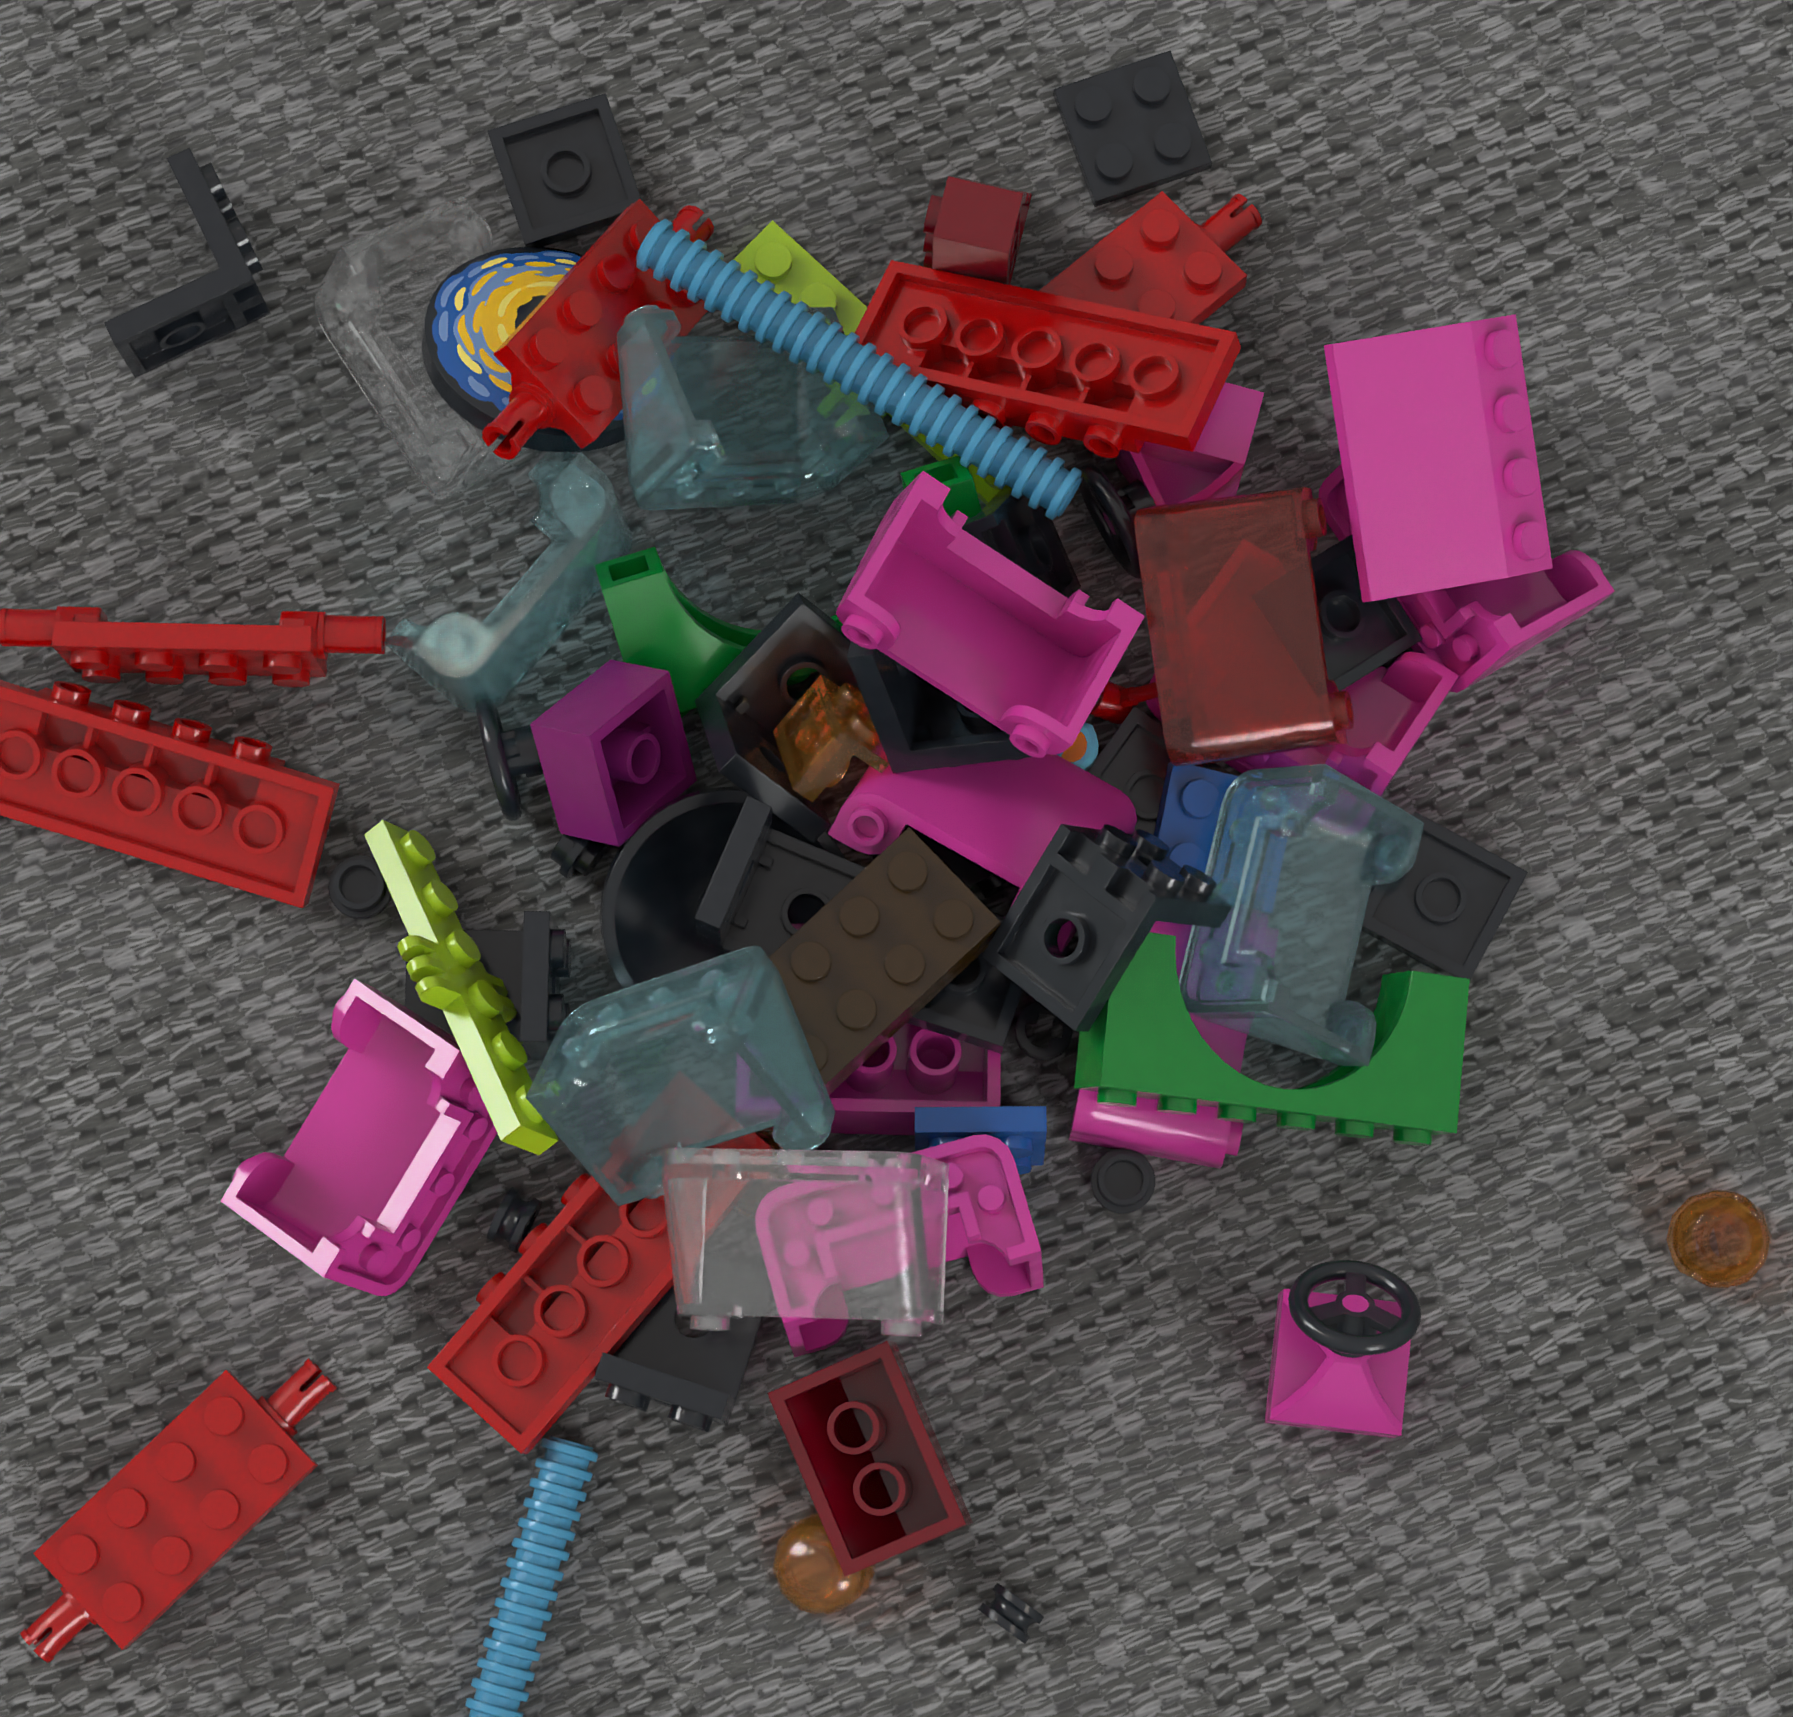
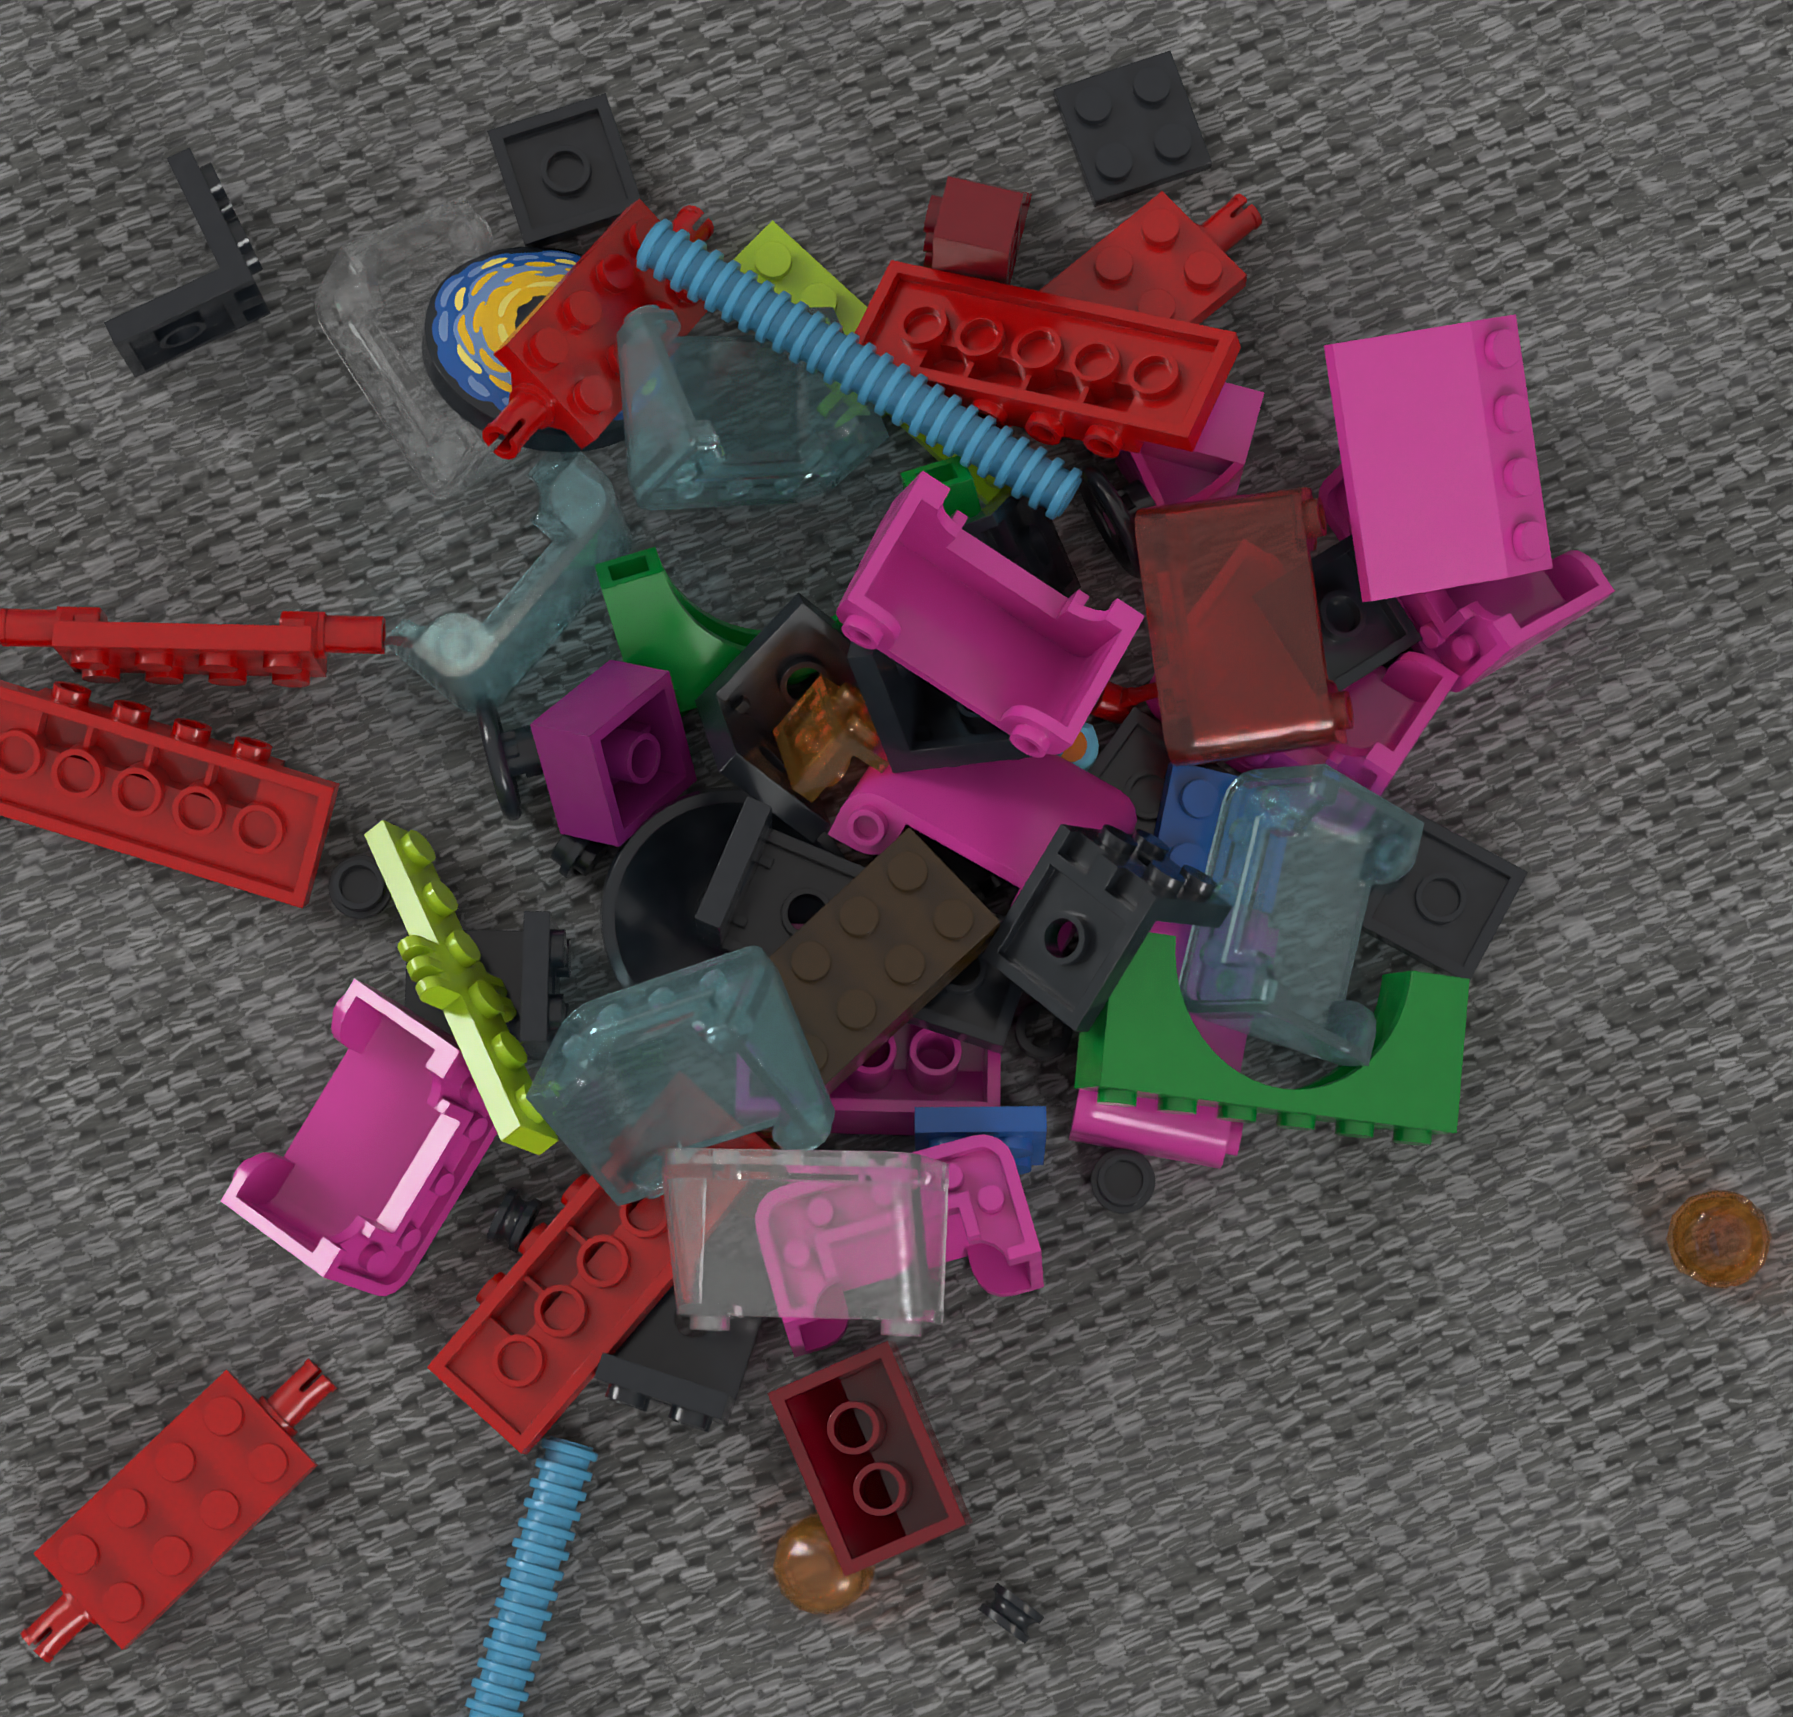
dark pink piece [1265,1260,1421,1438] -> none

